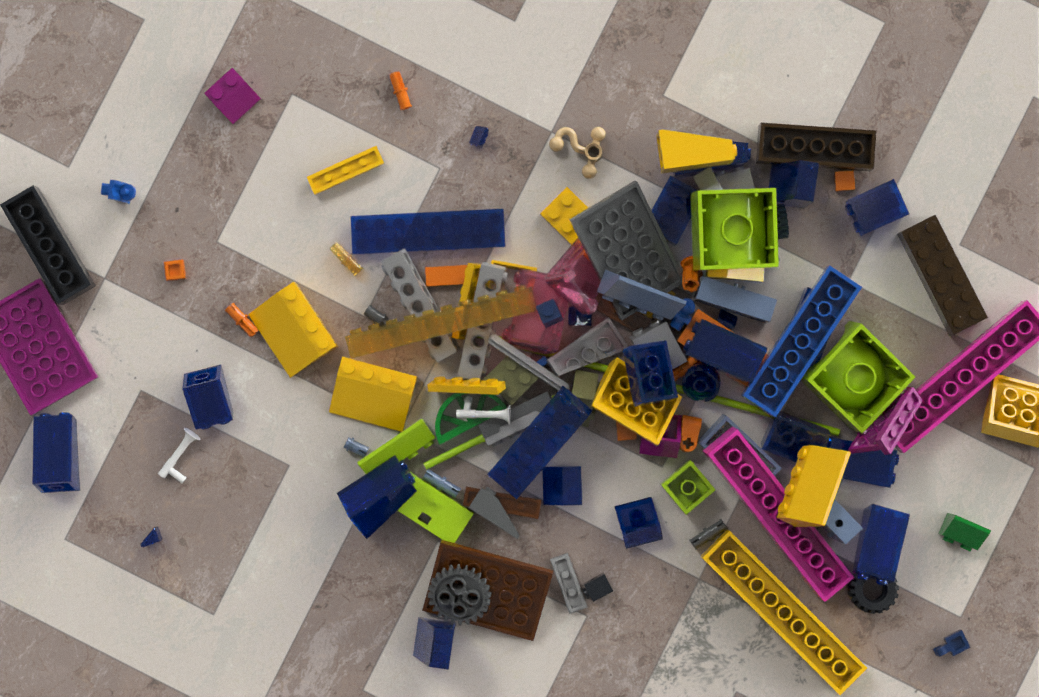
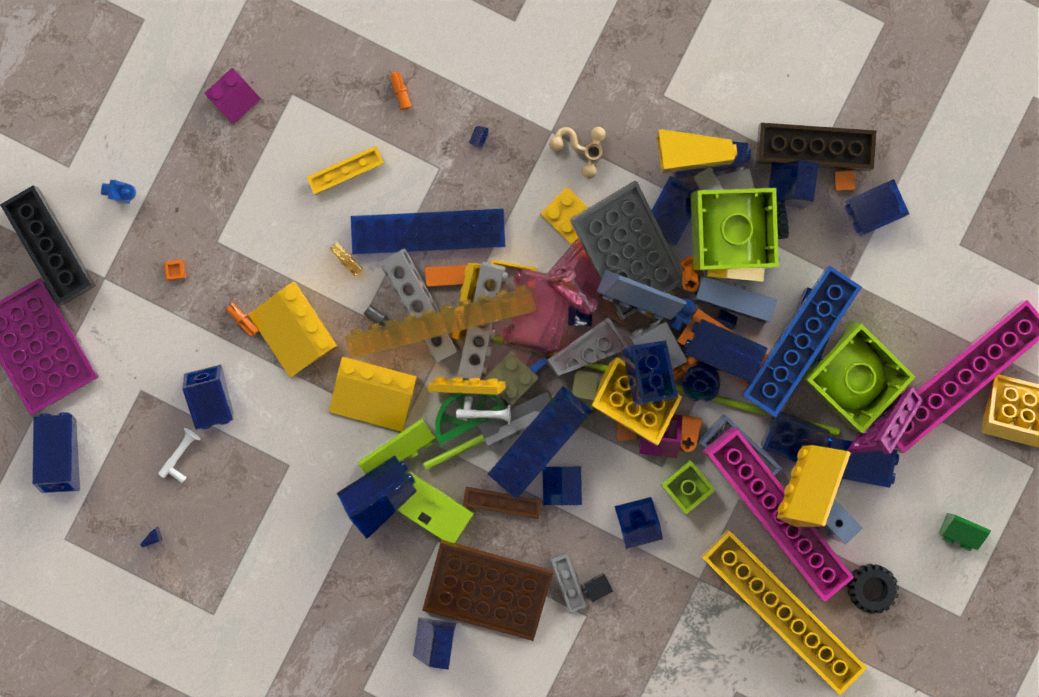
sand blue pin [343,437,369,458] -> none
sand blue pin [422,469,461,499] -> none
dark grey gear [428,564,491,626] -> none
dark grey slope [469,487,520,539] -> none
light grey axle [488,334,569,394] -> none
dark blue brick [536,298,564,328] -> none
dark grey pin [689,519,728,550] -> none
clear blue slope [852,504,910,586] -> none
dark brown brick [897,215,988,336] -> none
dark blue plate [933,630,971,657] -> none

